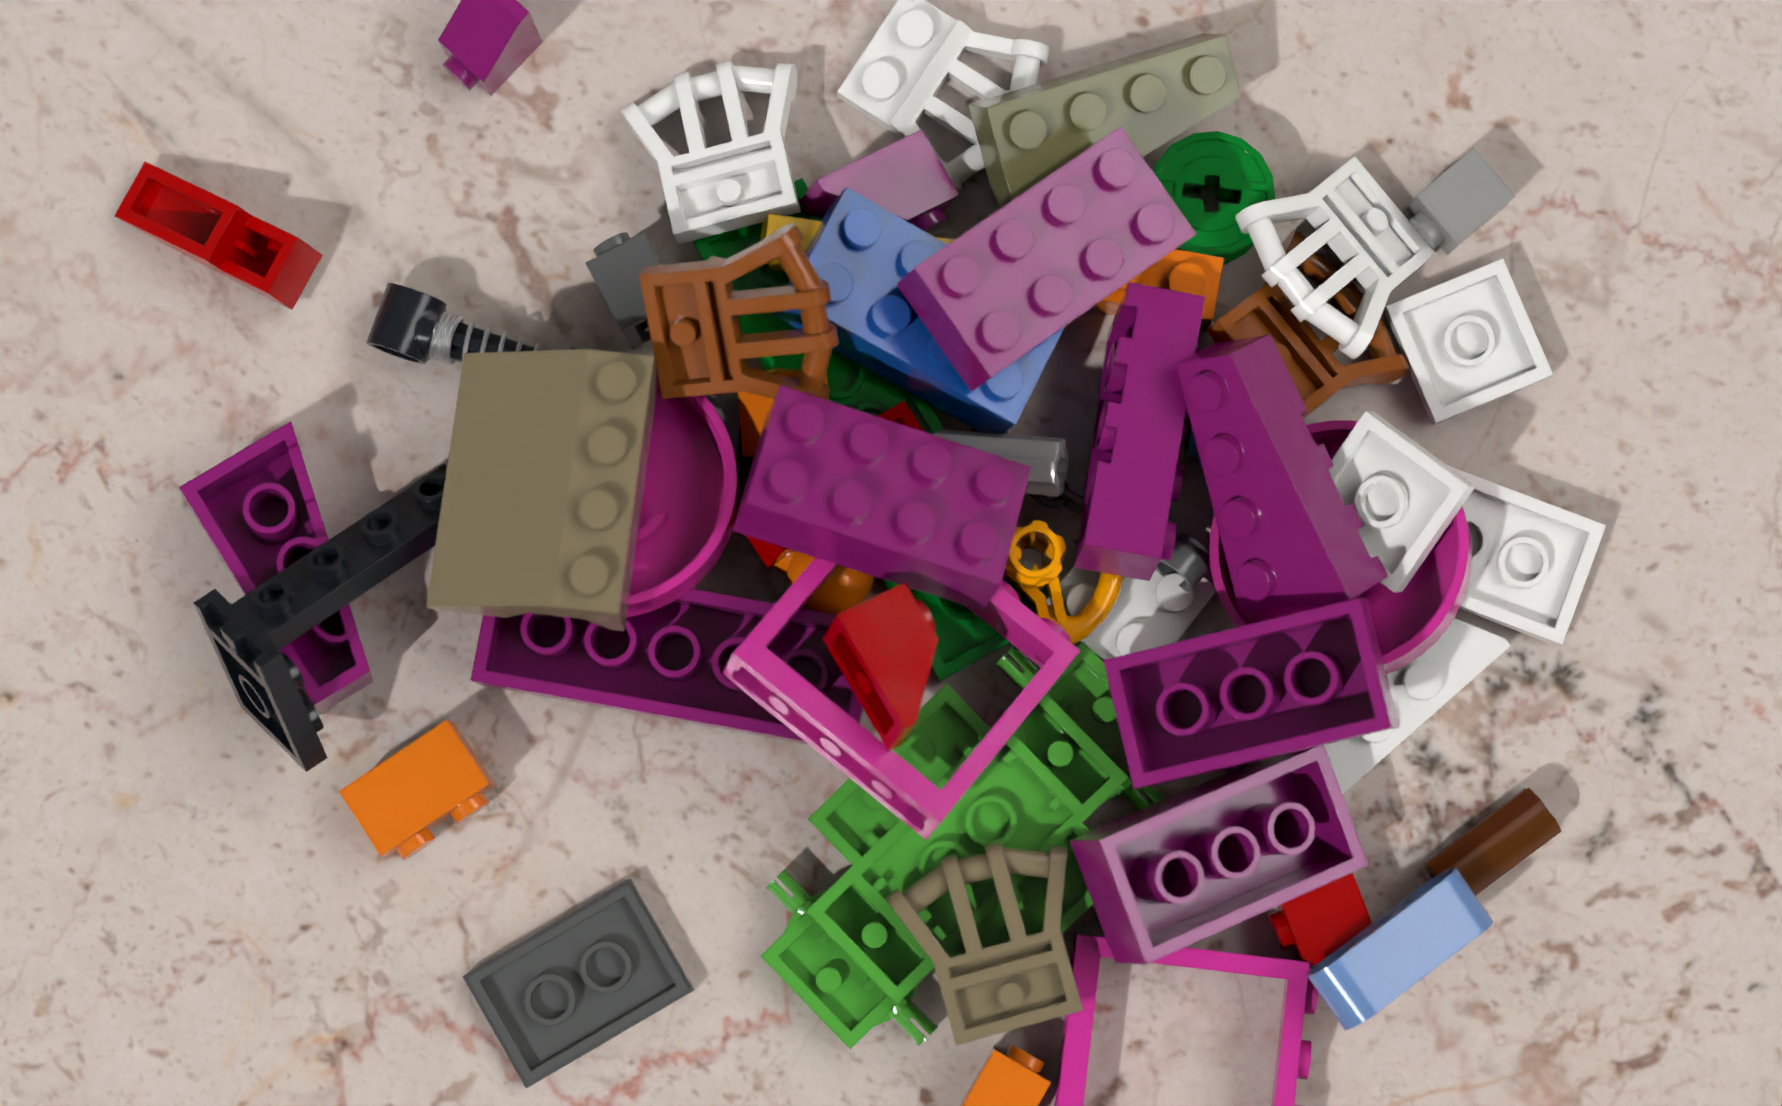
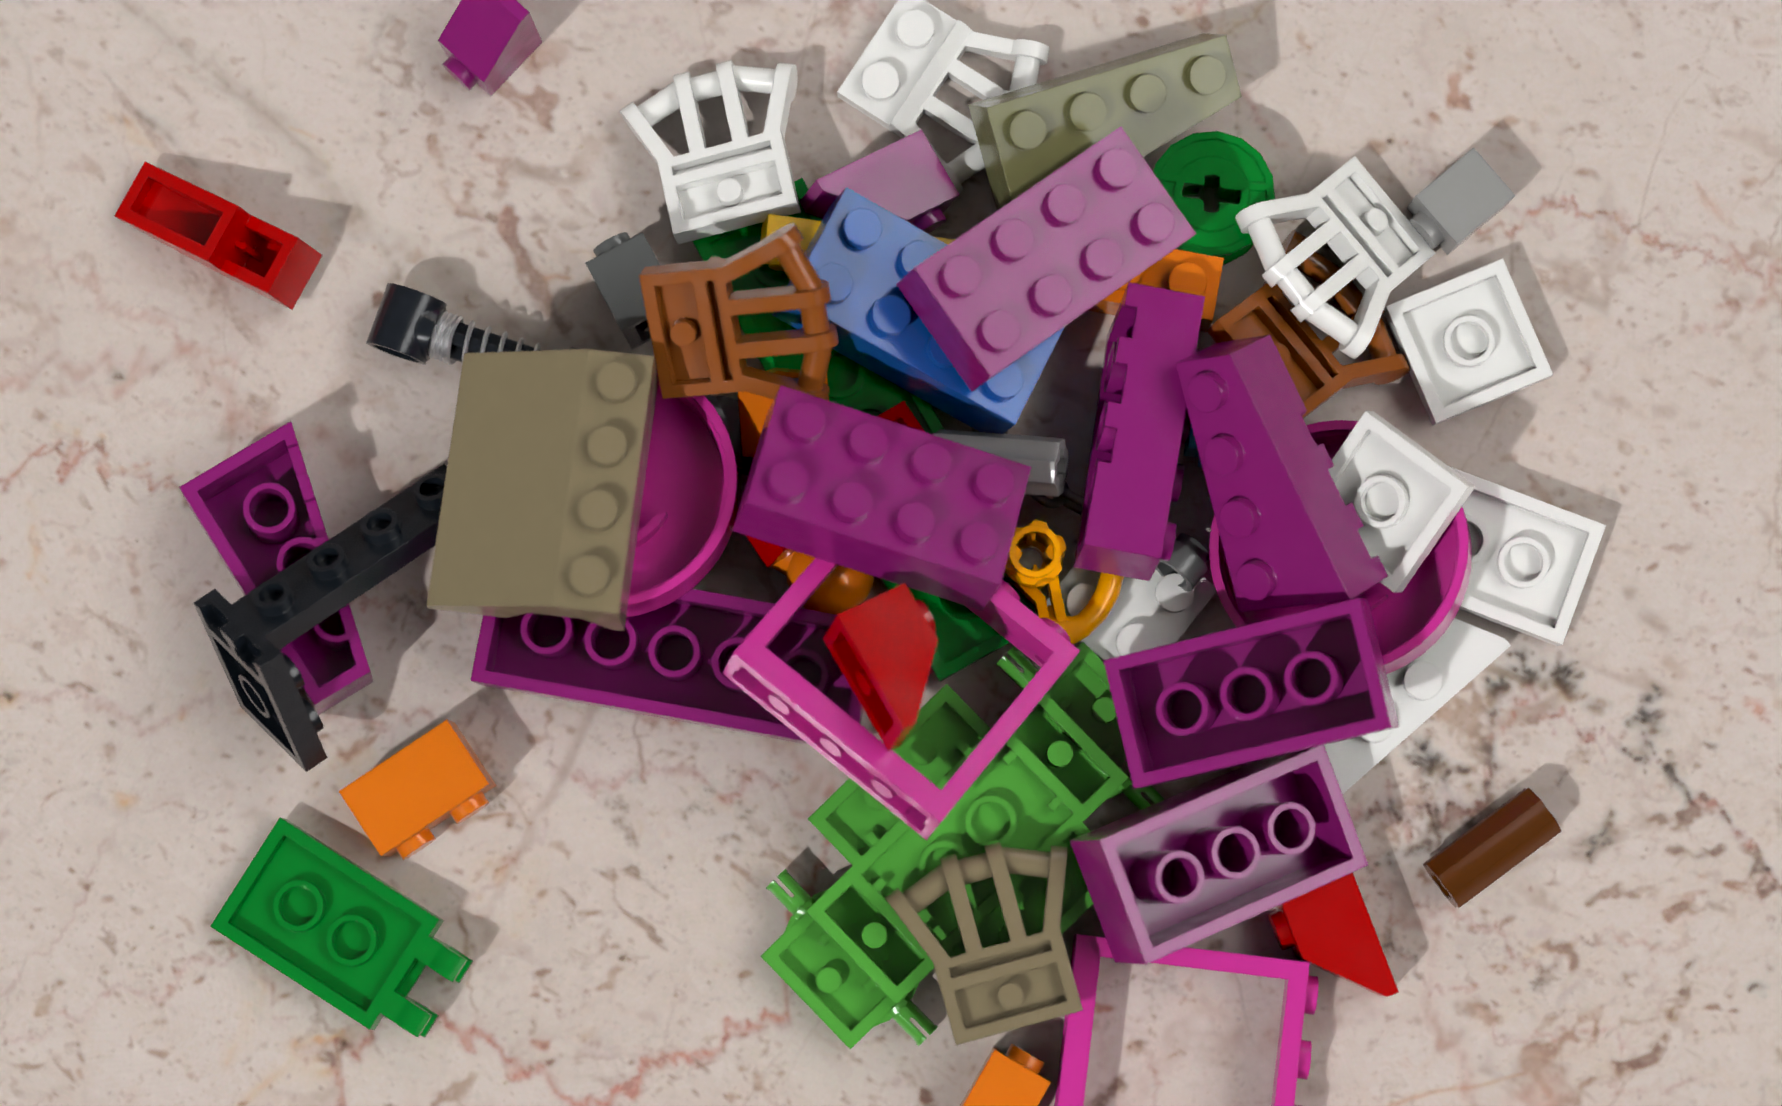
dark grey tile [462,879,695,1088] -> none
medium blue beam [1307,867,1493,1030] -> none
none -> green tile [210,817,473,1038]

